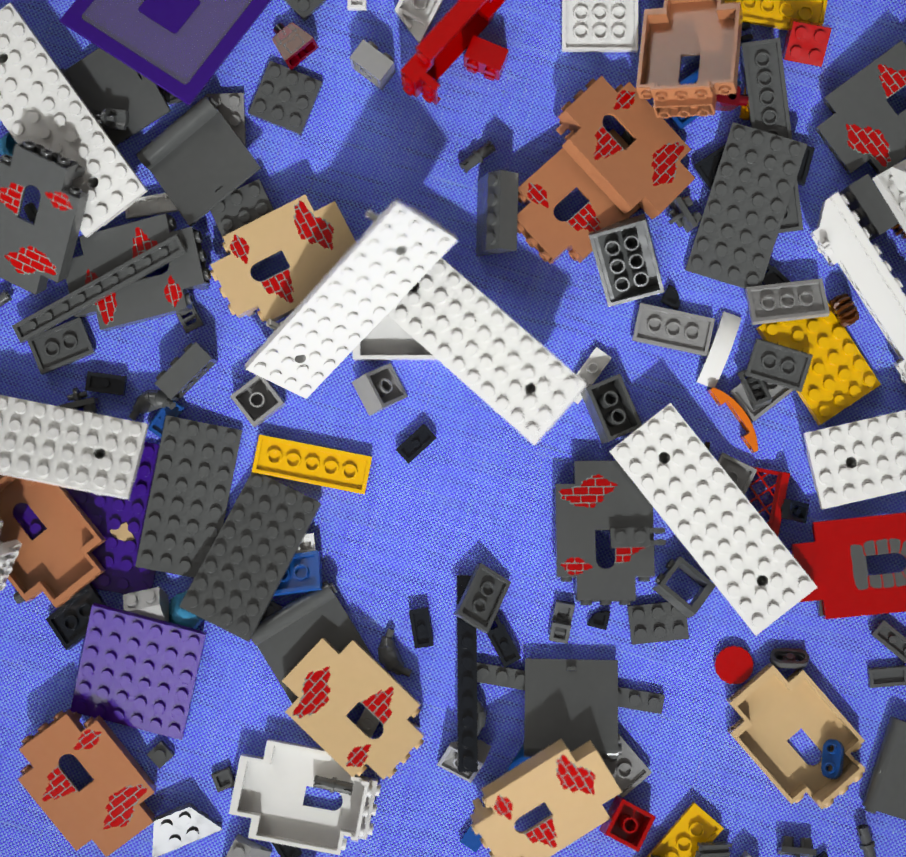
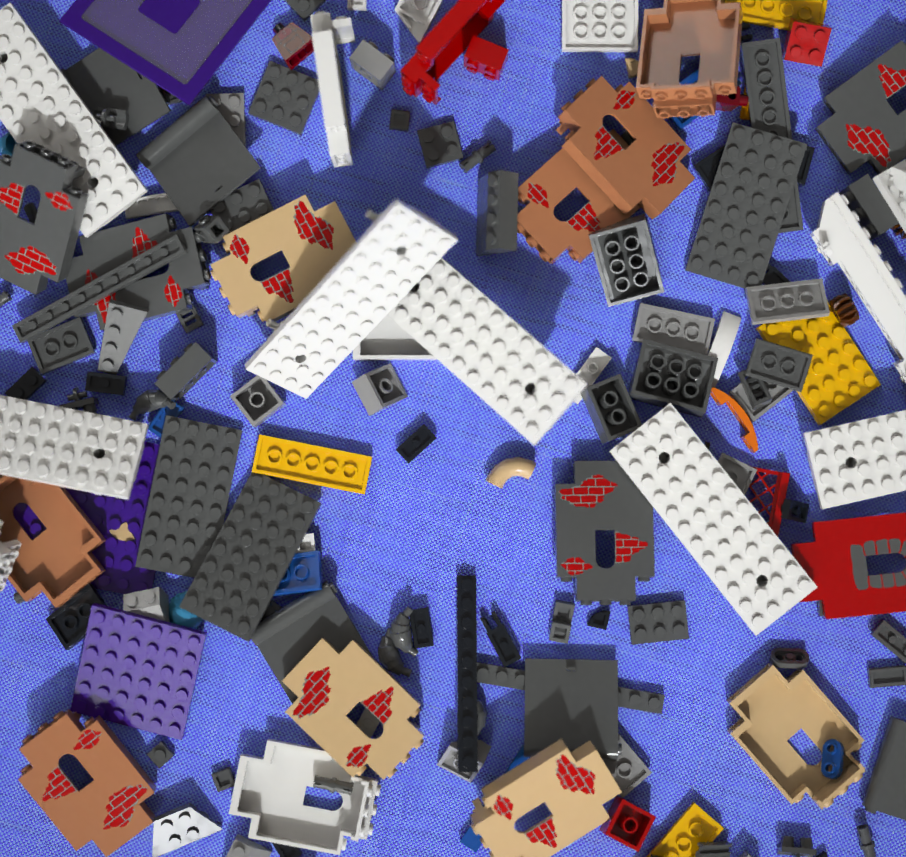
dark grey plate [454,563,511,633] -> none
dark grey hinge [610,527,666,549] -> none
dark grey window [653,556,715,618] -> none
black tile [660,284,680,310] -> none
dark grey hips [668,196,702,233] -> none
red tile [714,645,753,684] -> none
none -> black plate [5,367,47,400]
none -> wing [97,300,149,375]
none -> dark grey brick [194,215,229,244]
none -> white panel [310,11,355,168]
none -> dark grey tile [389,109,410,132]
none -> dark grey piece [390,606,419,657]
none -> dark grey plate [417,121,463,168]
none -> tan cylinder [485,457,536,489]
none -> tan tile [625,58,639,78]
none -> dark grey slope [628,339,718,417]

